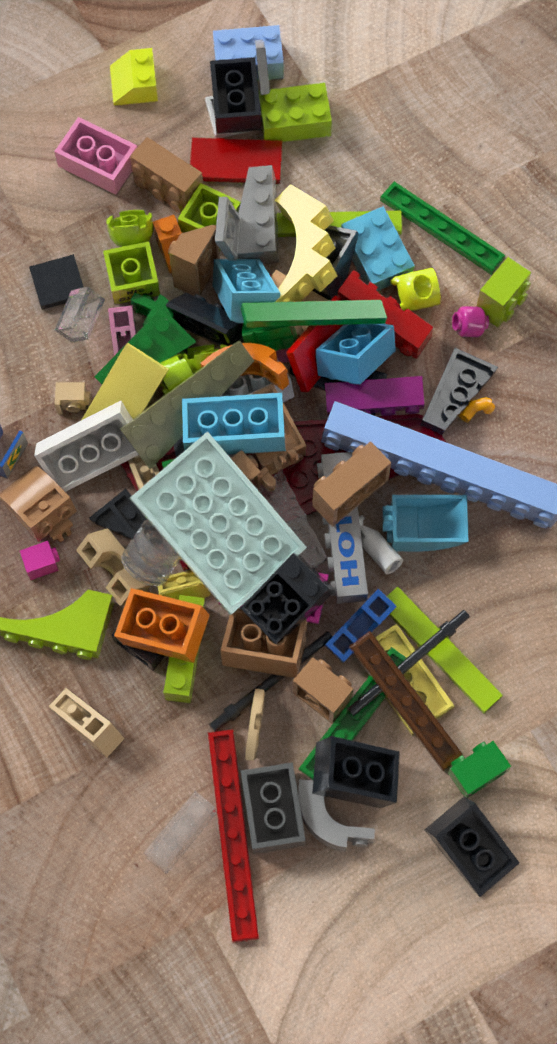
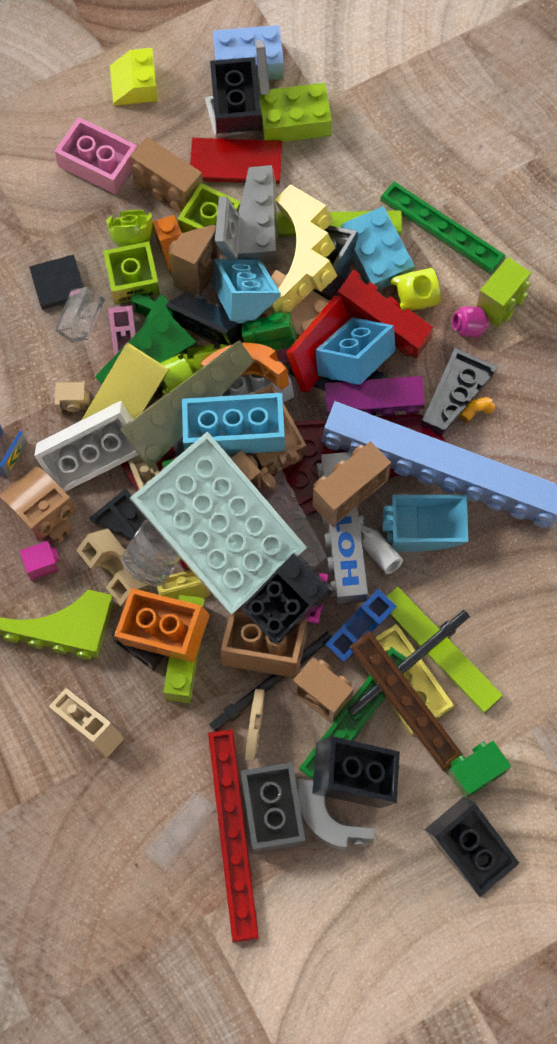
tile [241,300,387,327] -> none

